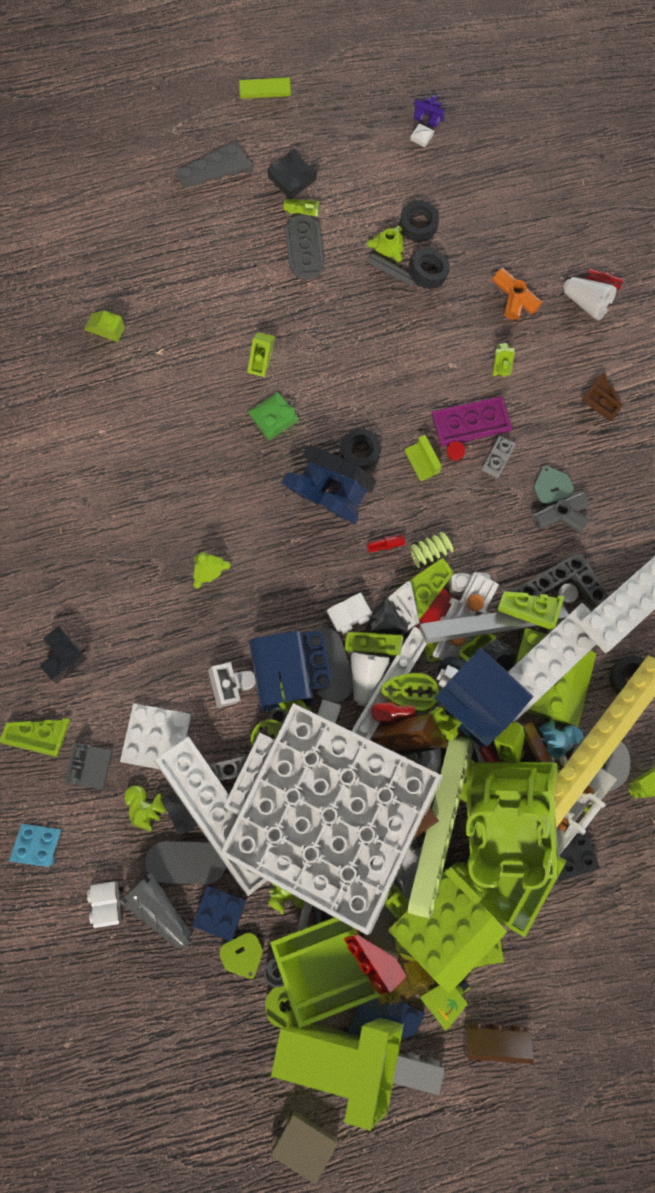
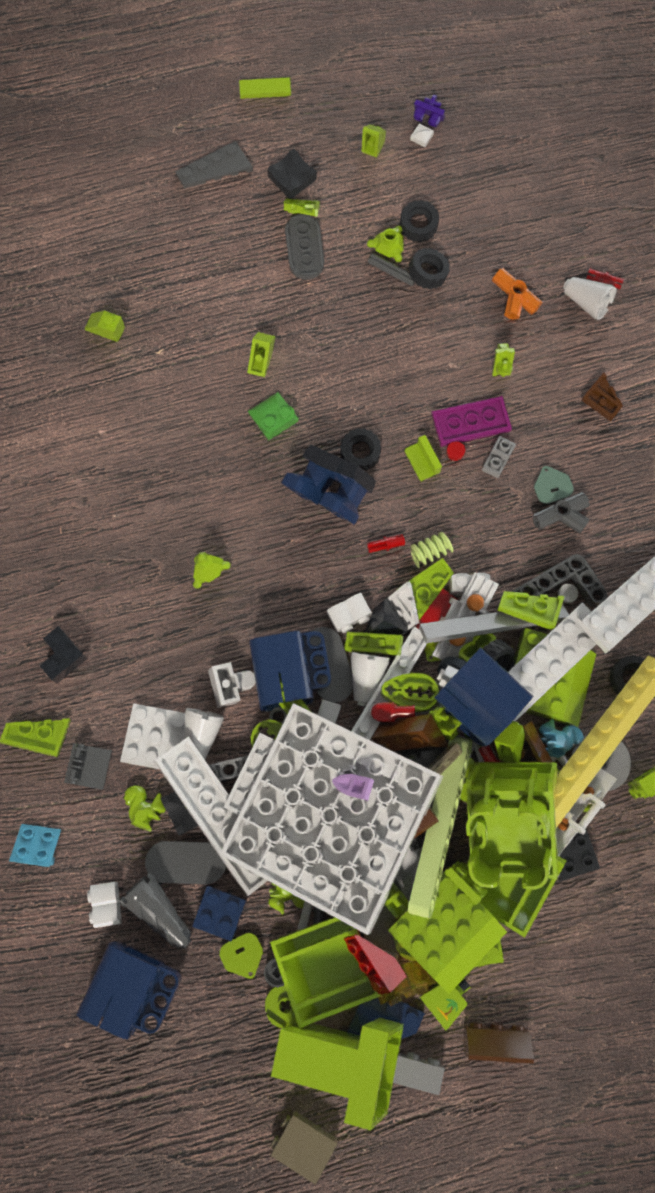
none -> dark blue piece [76,941,181,1039]
none -> white cone [185,708,224,760]
none -> lavender plate [332,774,374,801]
none -> lime slope [361,124,386,158]
none -> dark tan slope [427,742,463,775]

